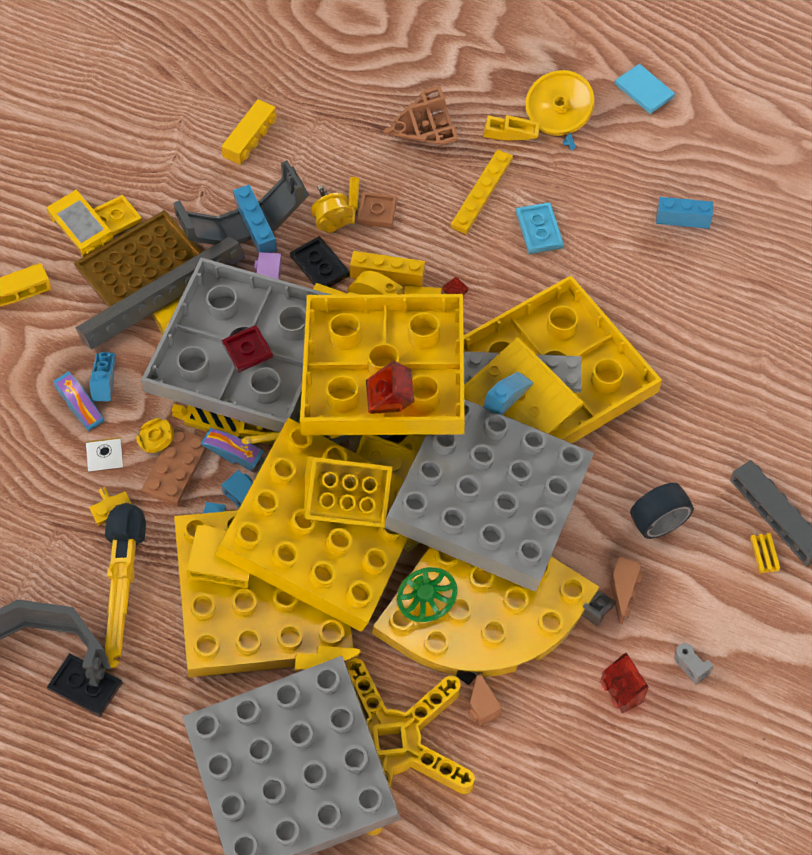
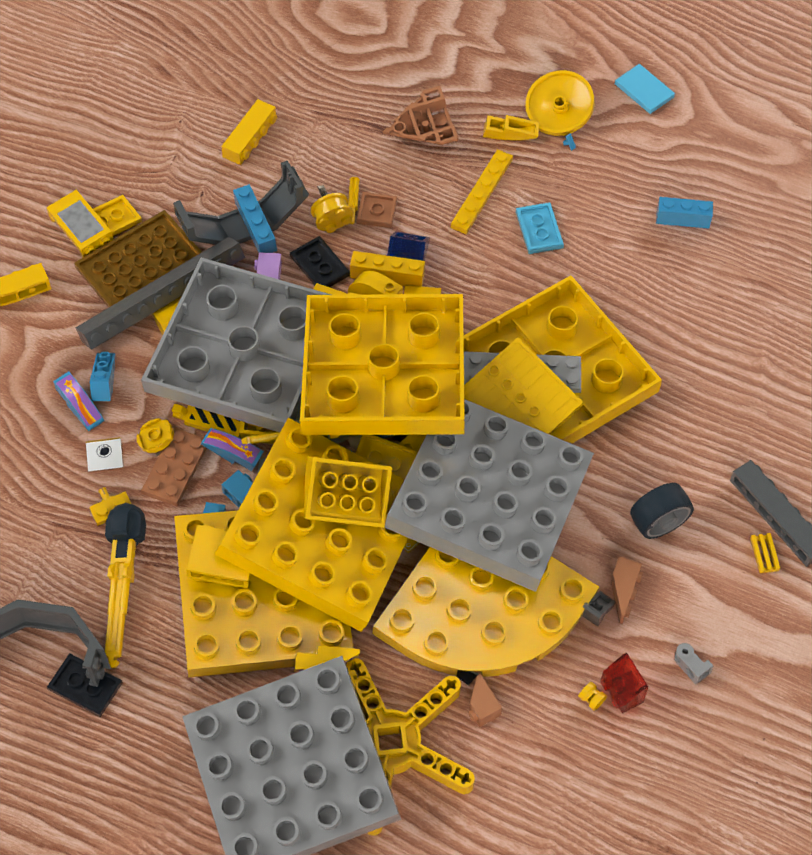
dark red tile [221,325,274,373] -> none
clear red slope [366,360,414,414] -> none
green wheel [397,567,458,622] -> none
clear red tile [442,277,468,295] -> none
dark azure slope [483,372,533,415] -> none
none -> clear blue slope [387,231,430,261]
none -> yellow wheel [578,682,607,711]

